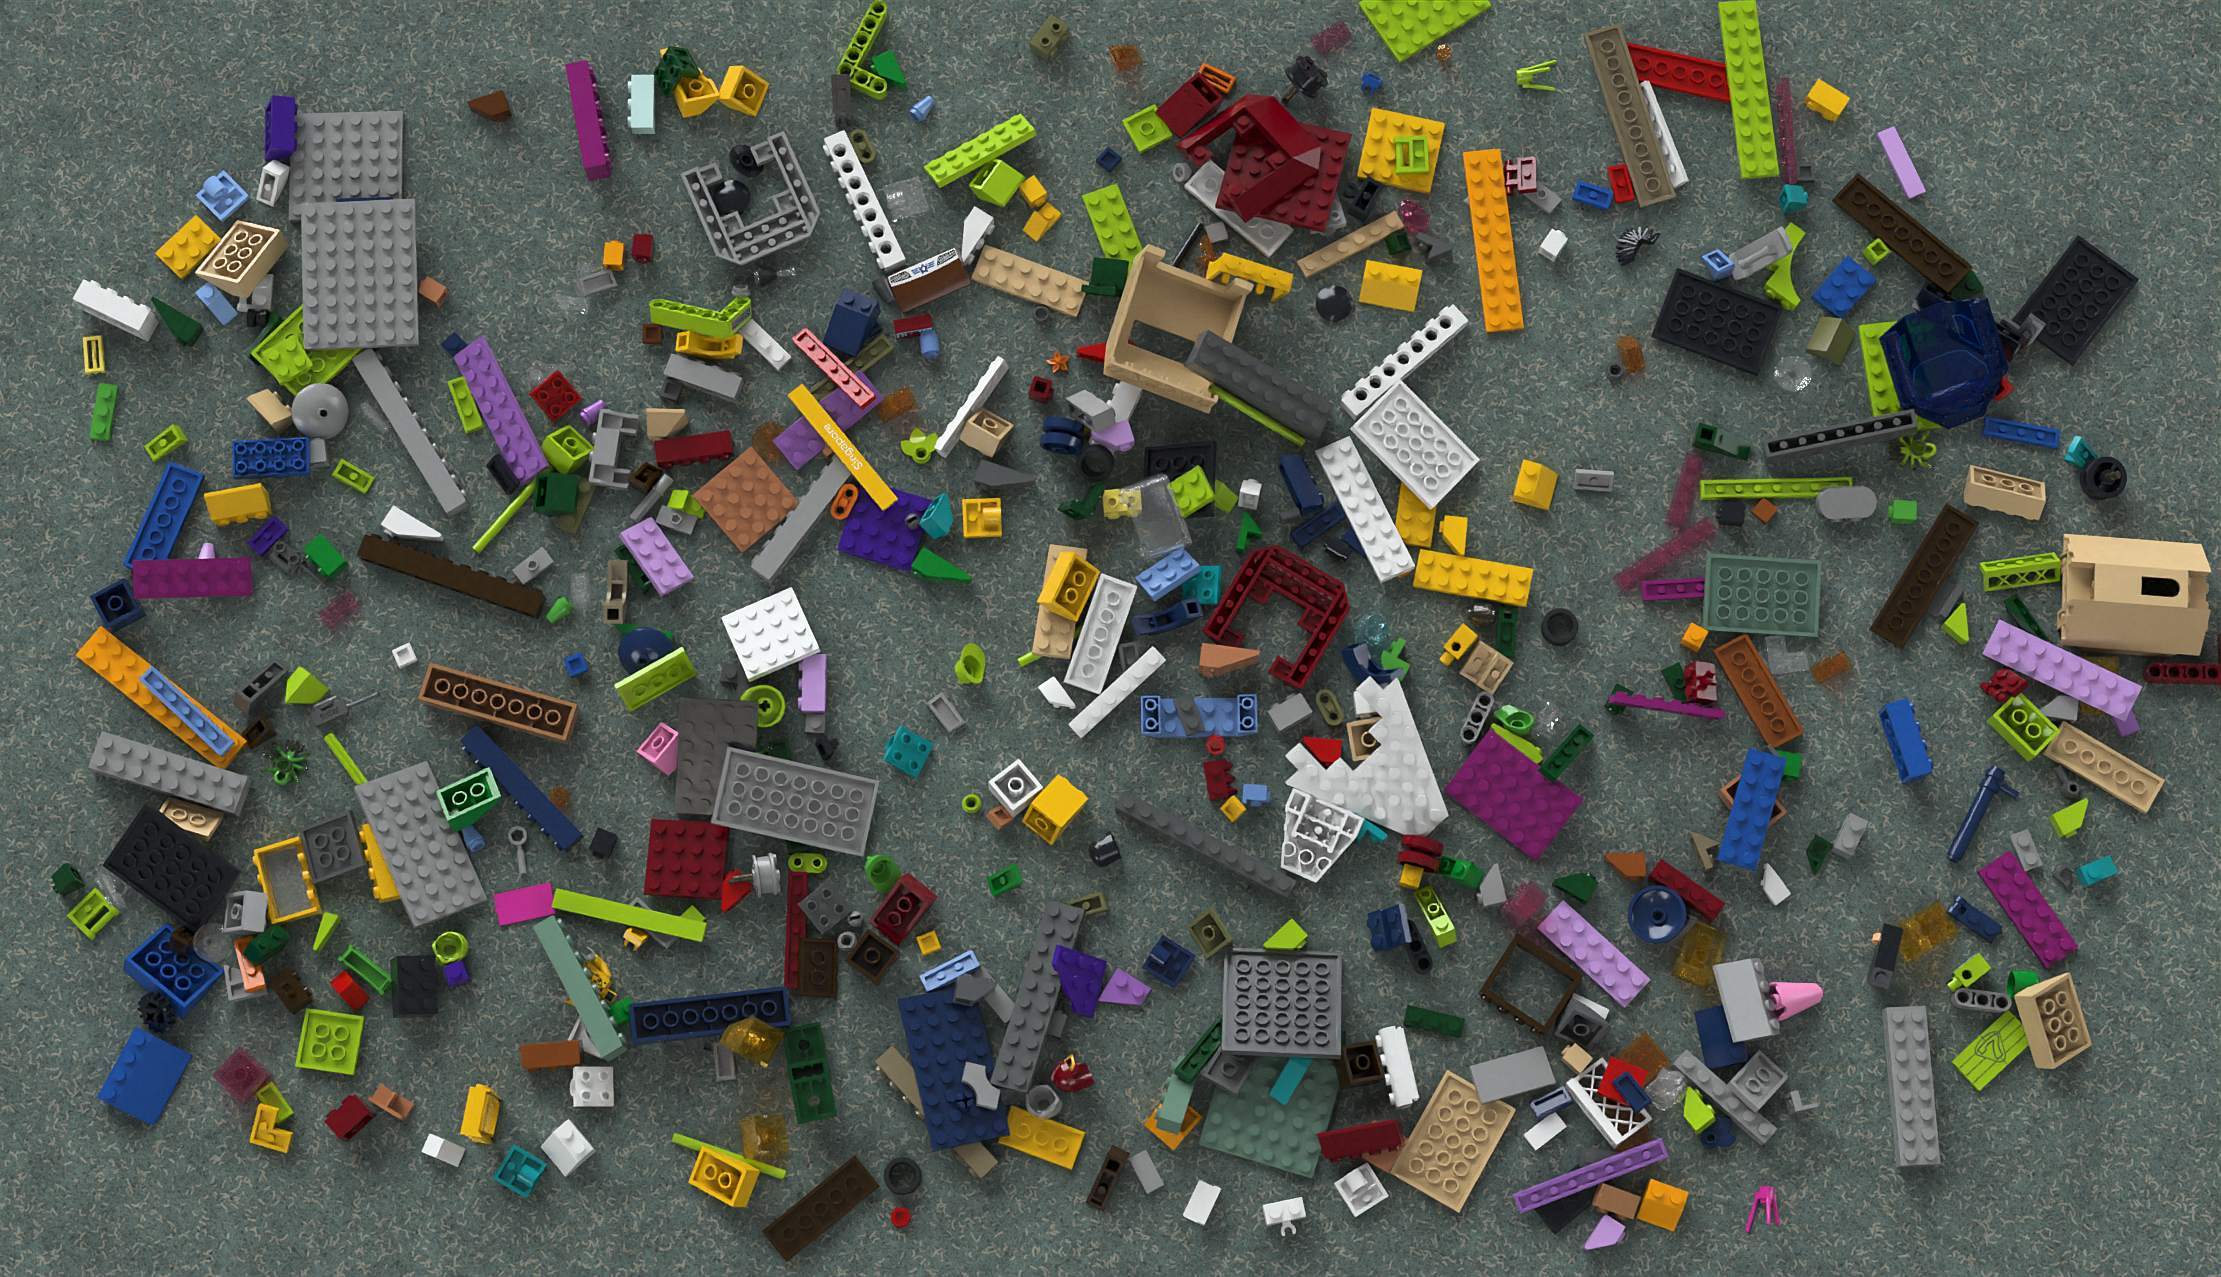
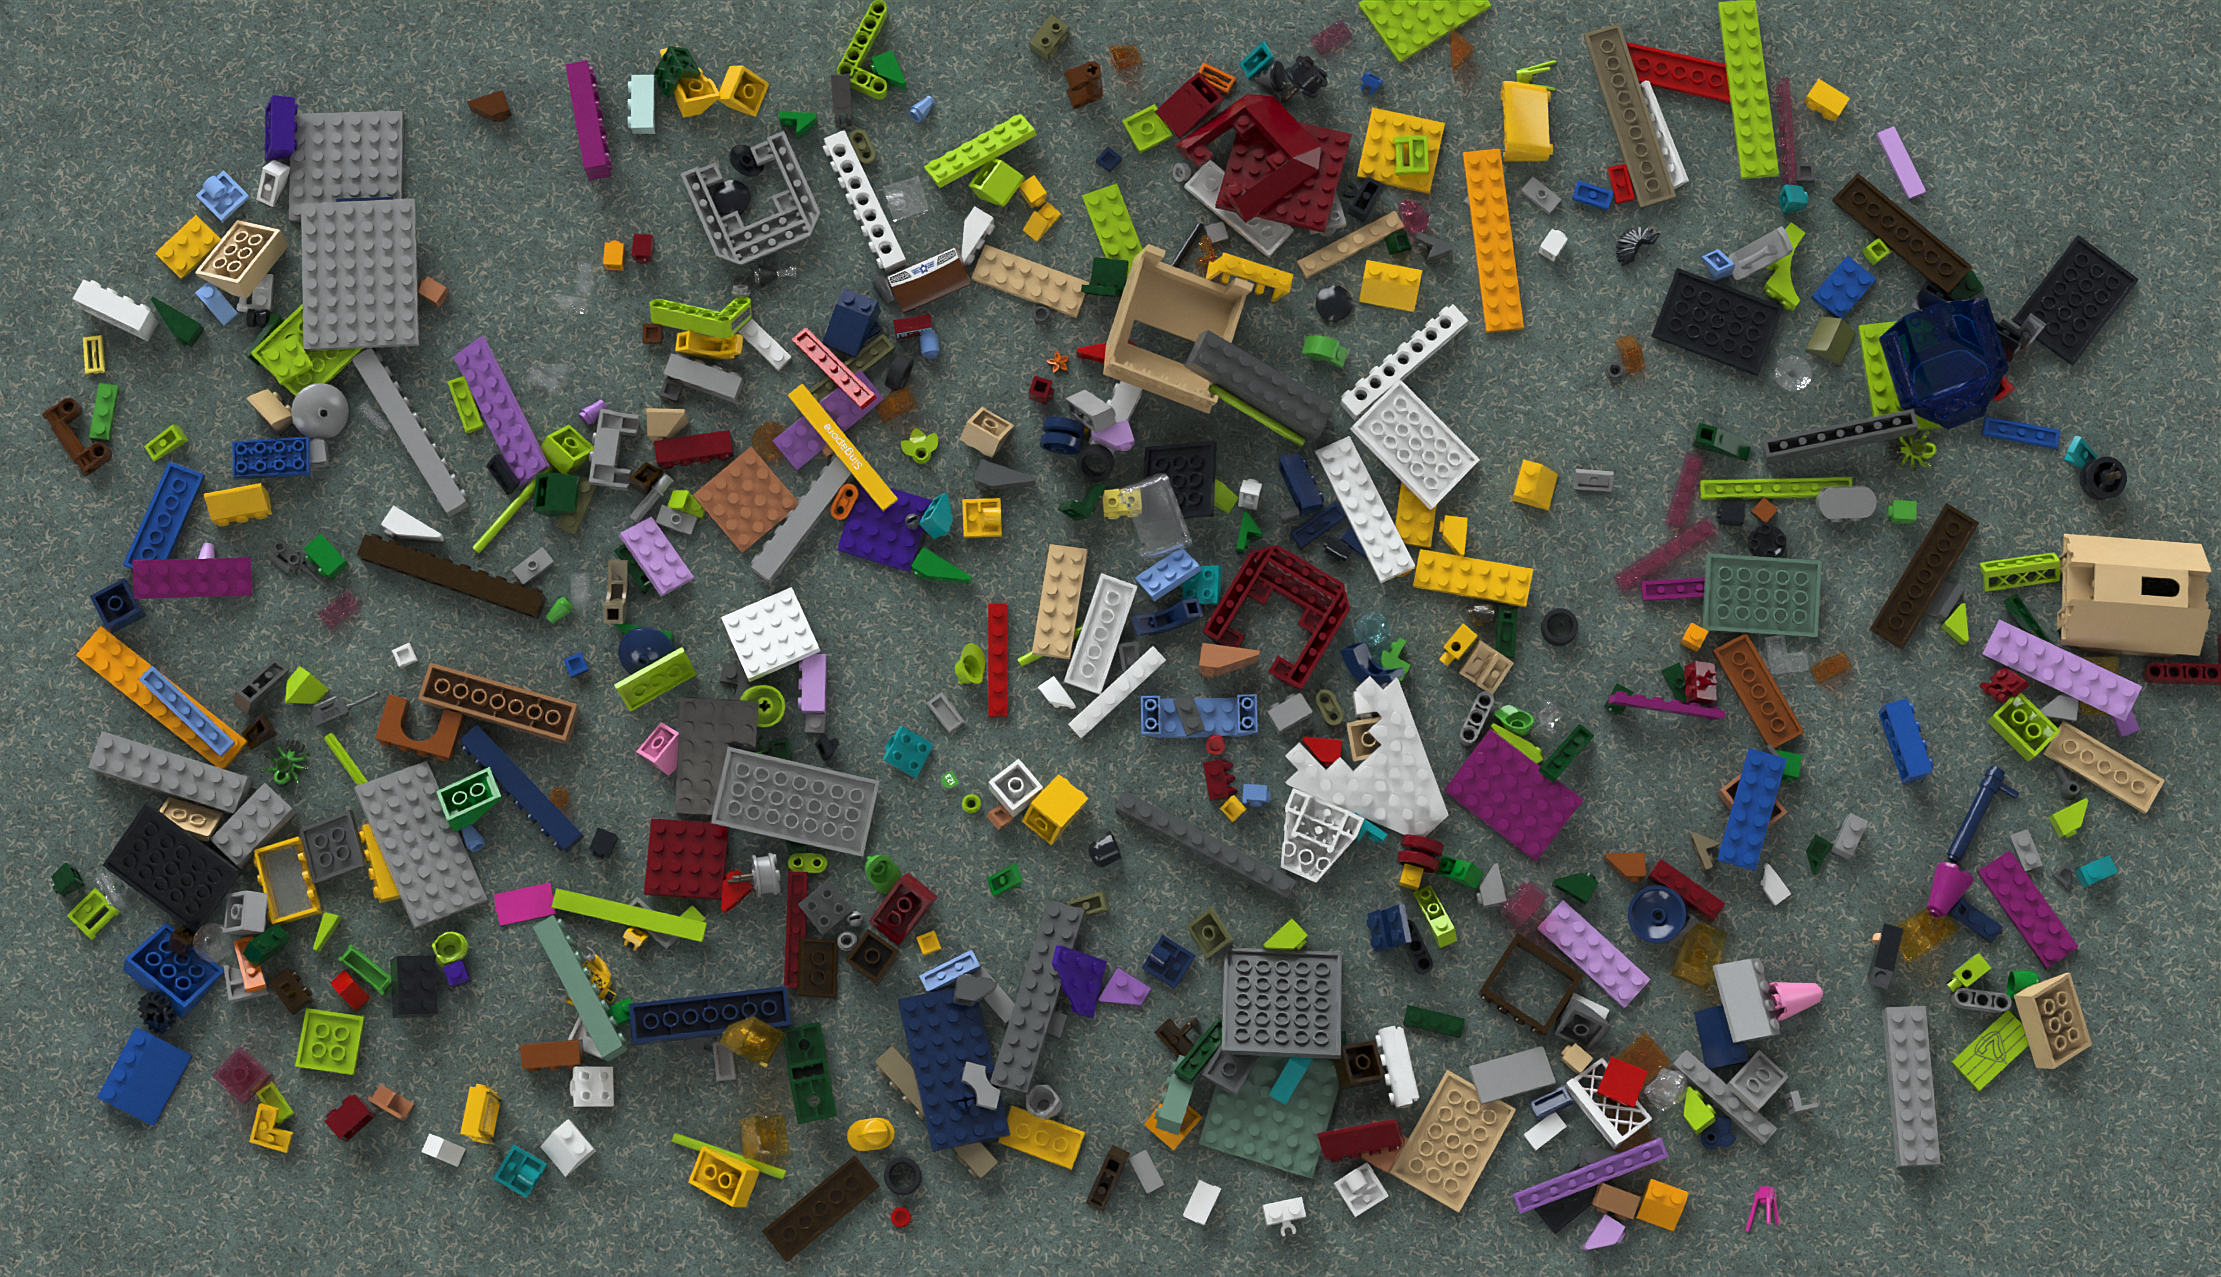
dark purple plate [247,516,289,557] -> none
lime slope [332,459,375,494] -> none
dark blue plate [441,332,468,358] -> none
light grey piece [508,826,528,874] -> none
red tile [528,369,582,423] -> none
light grey tile [575,268,618,298] -> none
white plate [934,356,1009,458] -> none
yellow slope [1037,552,1101,622] -> none
dark red helmet [1050,1053,1095,1093] -> none
lime plate [1167,465,1216,518] -> none
clear orange plate [1436,43,1451,62] -> none
plate [1503,156,1538,196] -> none
dark blue tile [1611,1071,1652,1114] -> none
tan slope [1964,465,2046,520] -> none
none -> reddish brown piece [42,398,112,476]
none -> light grey brick [210,783,297,869]
none -> dark orange arch [375,695,466,763]
none -> green slope [779,111,818,139]
none -> yellow piece [847,1118,895,1151]
none -> black tyre [885,354,914,392]
none -> tile [939,768,962,791]
none -> red plate [988,603,1008,717]
none -> reddish brown piece [1064,61,1103,109]
none -> dark brown plate [1154,1018,1199,1058]
none -> teal slope [1239,41,1274,79]
none -> dark grey hat [1254,61,1286,92]
none -> bright green brick [1302,336,1348,367]
none -> clear orange slope [1449,31,1474,72]
none -> yellow windscreen [1501,81,1553,162]
none -> black dish [1748,523,1787,558]
none -> magenta cone [1927,862,1974,918]

